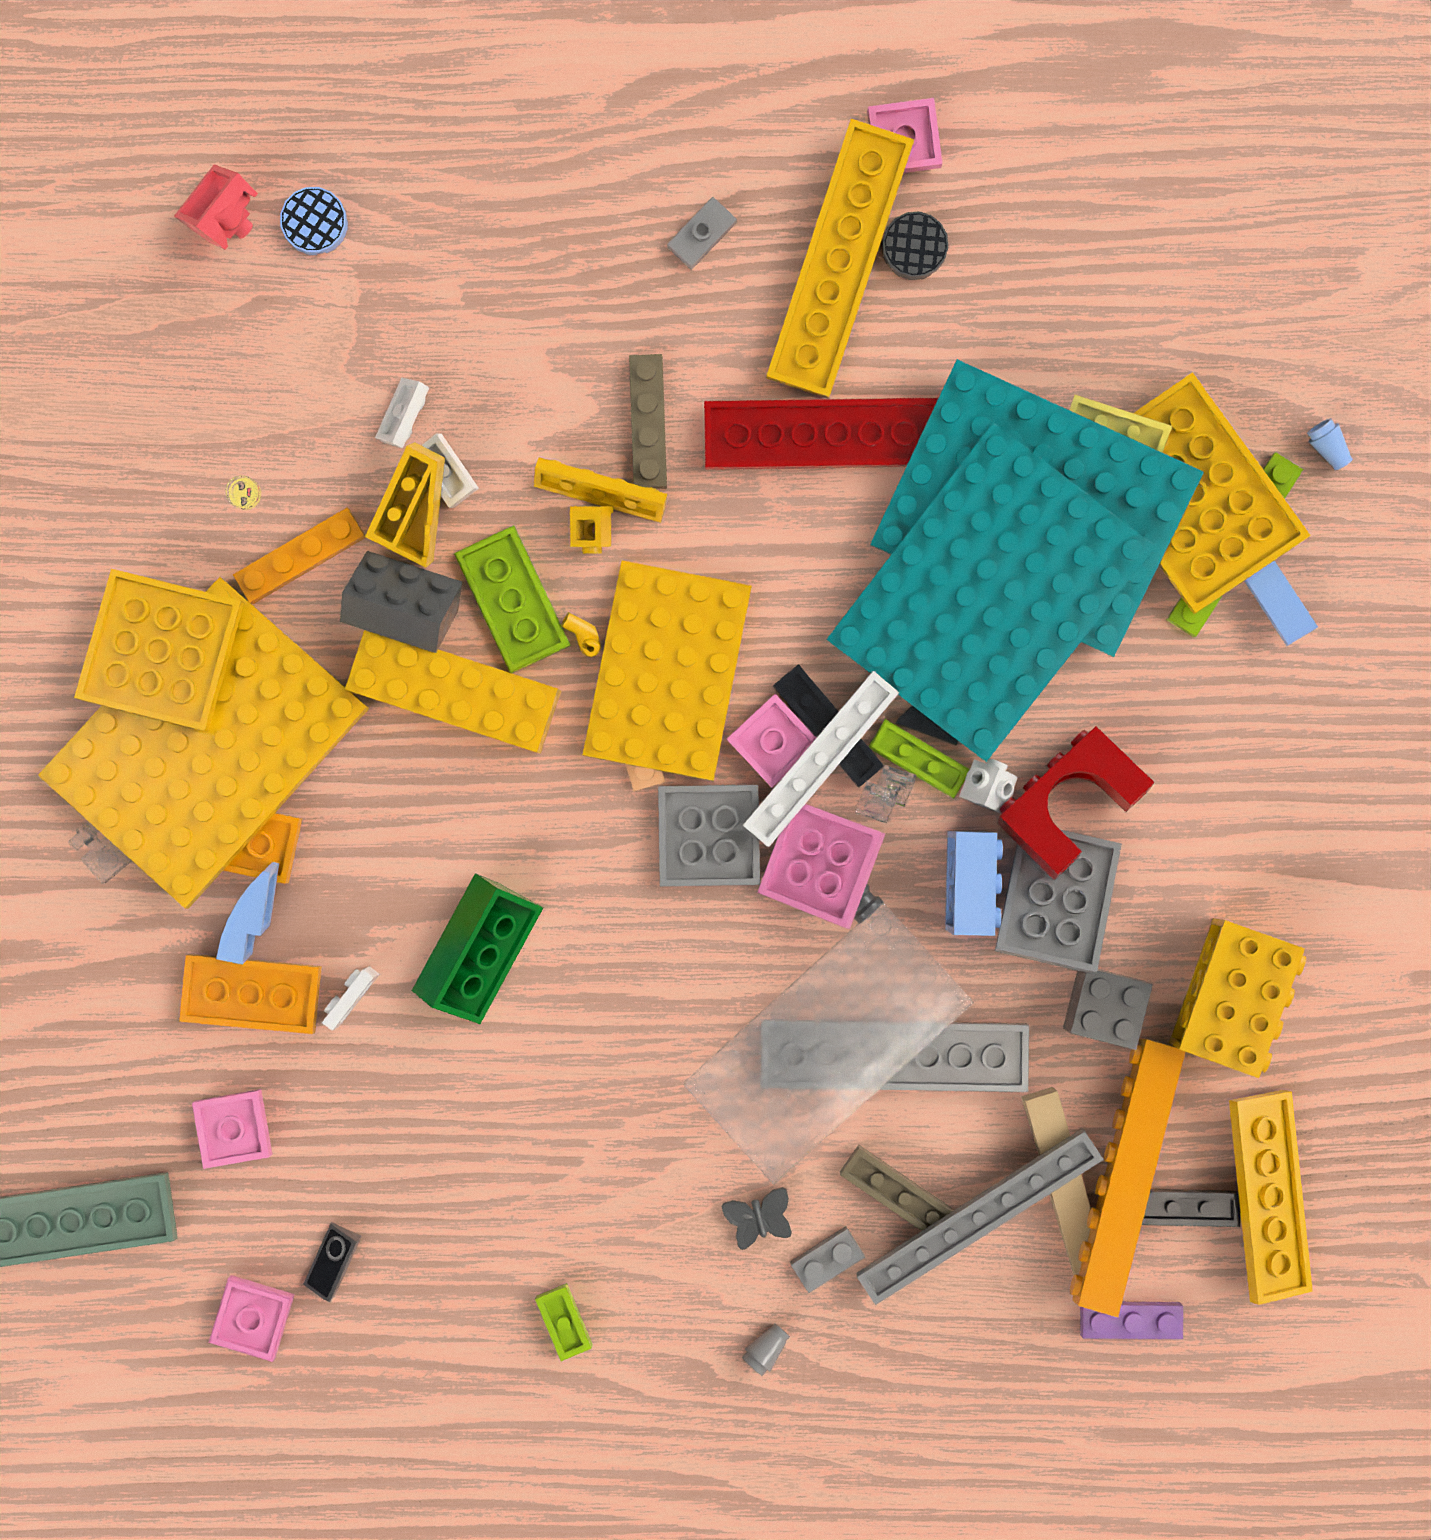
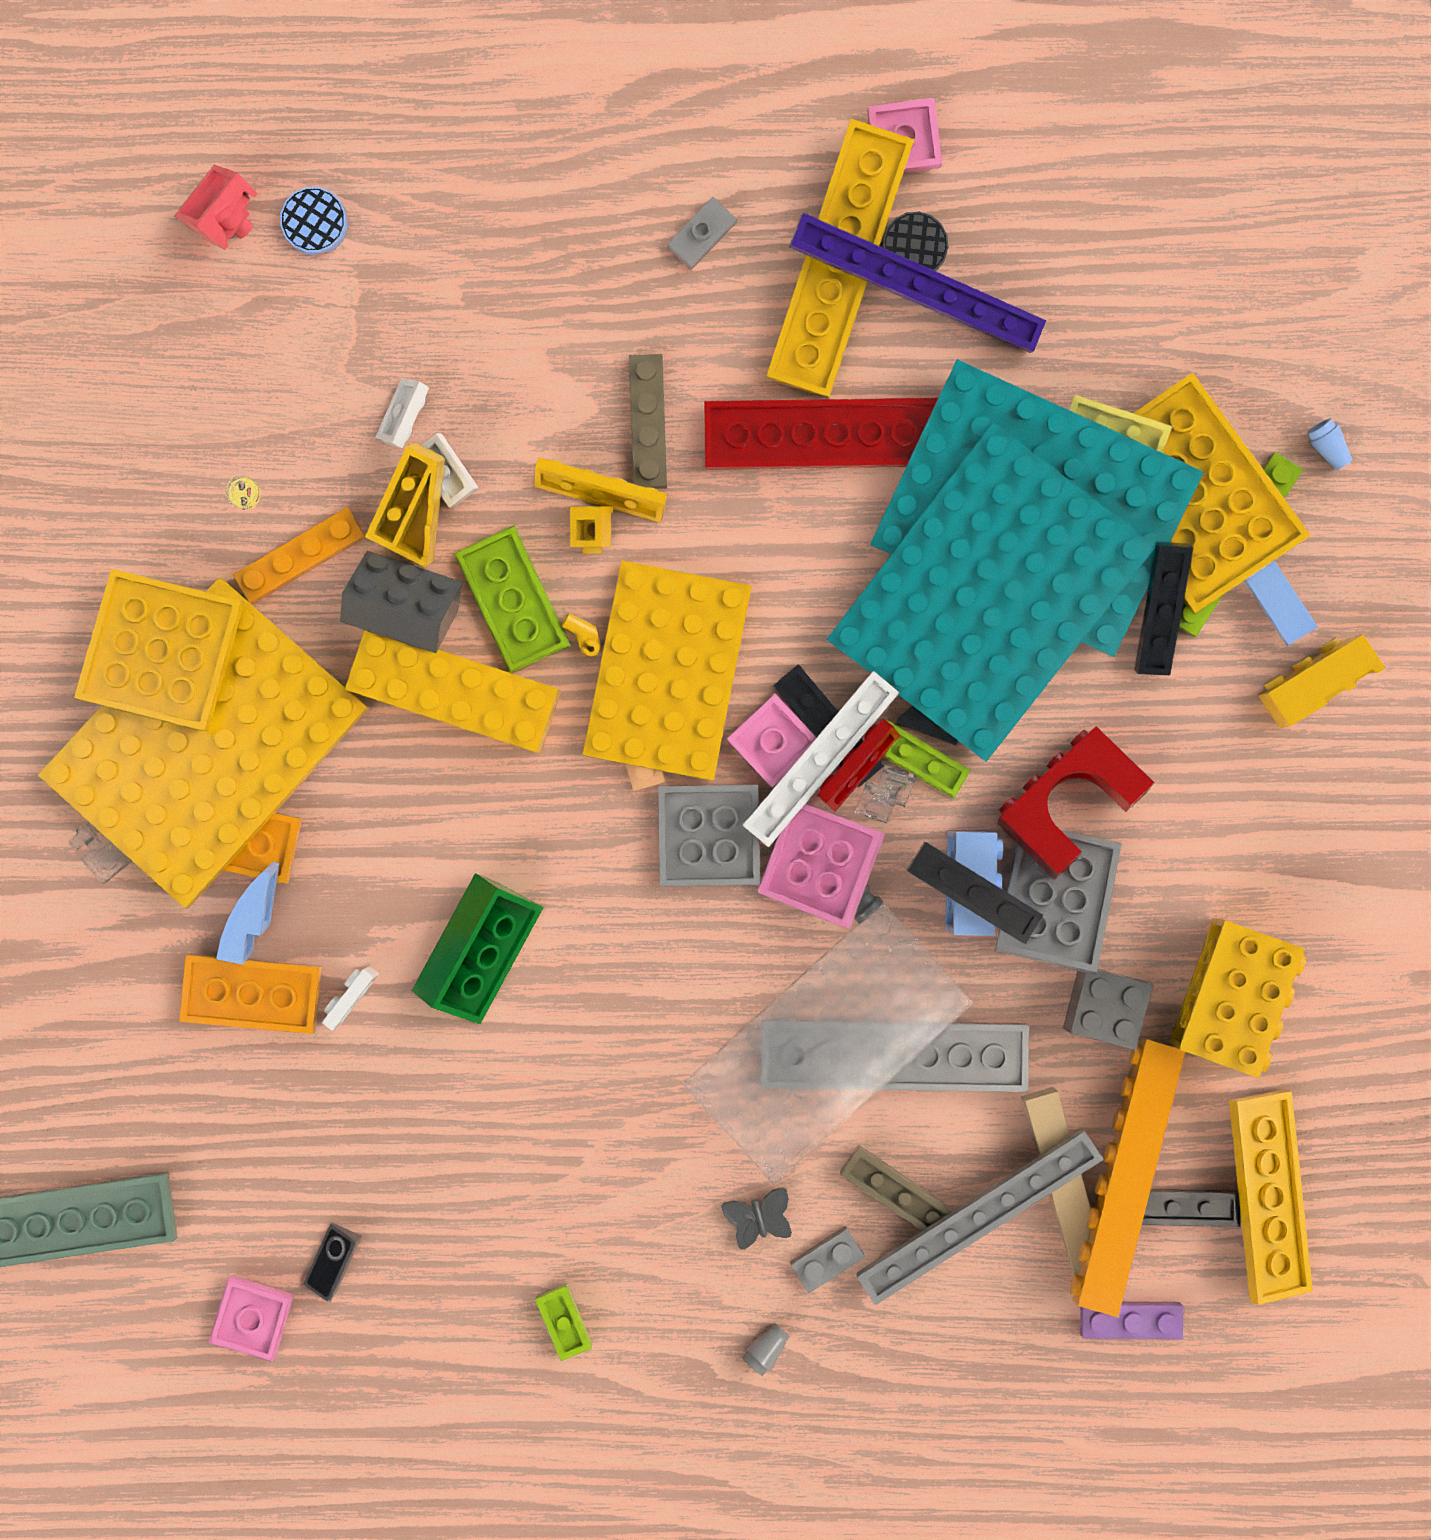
bright pink plate [192,1089,273,1169] -> none
white brick [959,758,1018,813] -> none
none -> dark purple plate [789,213,1046,353]
none -> red plate [817,718,900,812]
none -> black plate [906,841,1043,944]
none -> black plate [1134,542,1193,676]
none -> yellow wedge [1258,634,1386,728]

